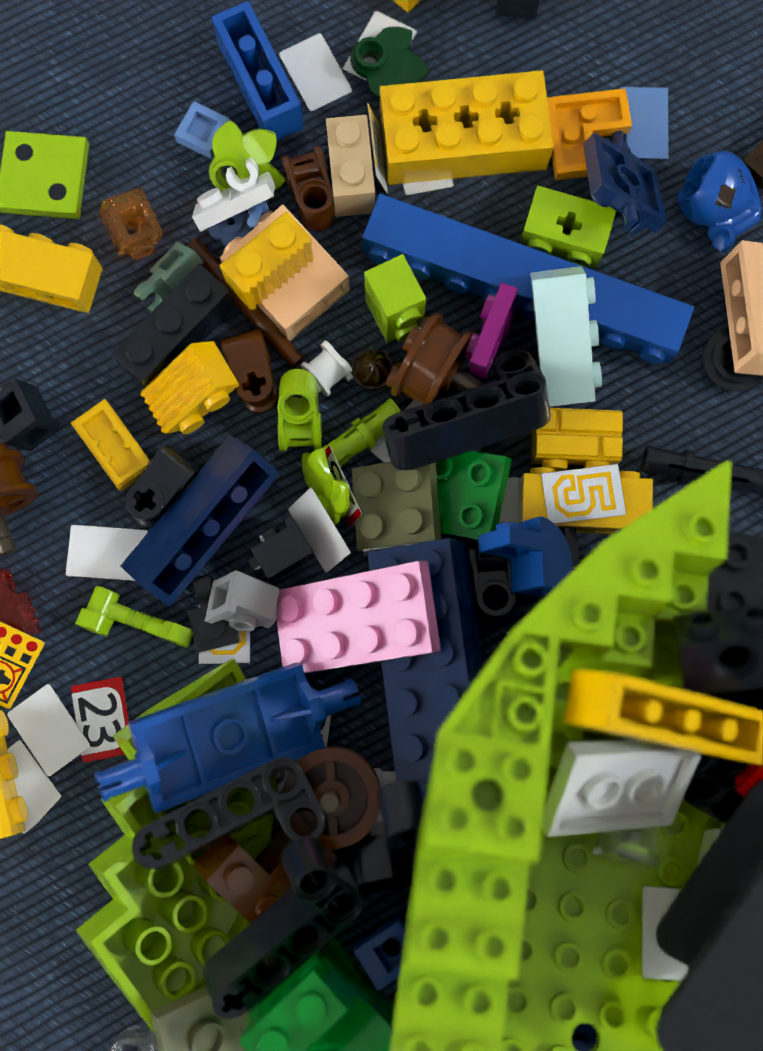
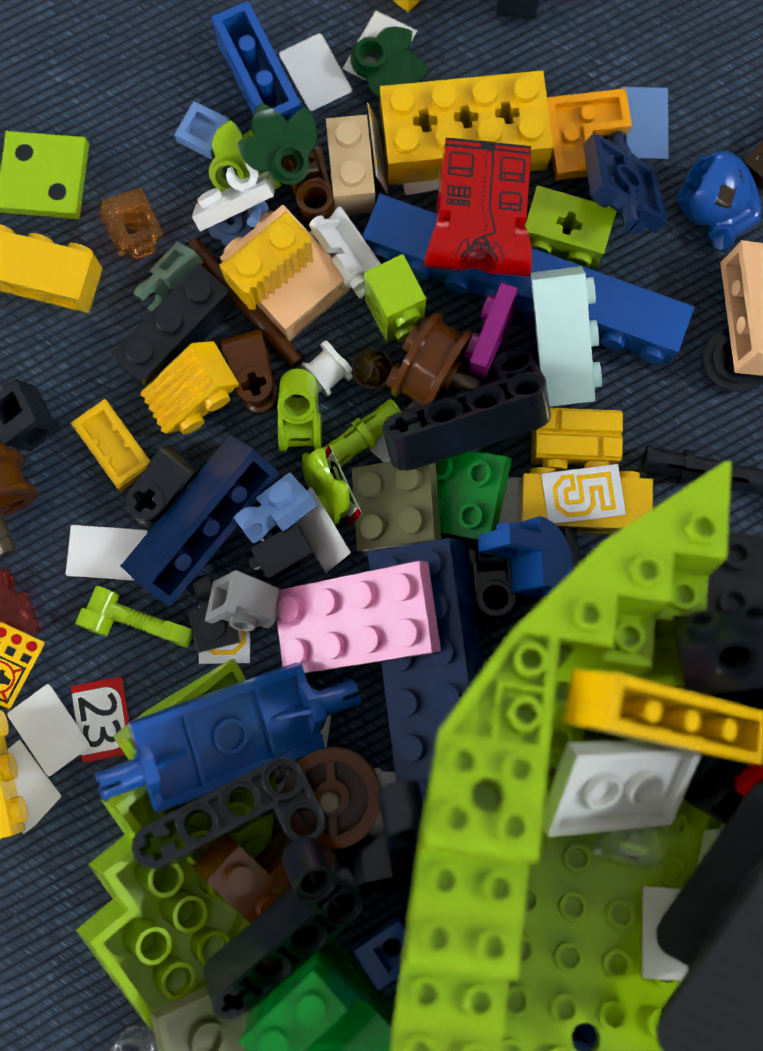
none -> medium blue plate [234,472,317,543]
none -> dark green plate [237,103,317,186]
none -> white hinge [309,207,381,298]
none -> red piece [423,137,532,277]

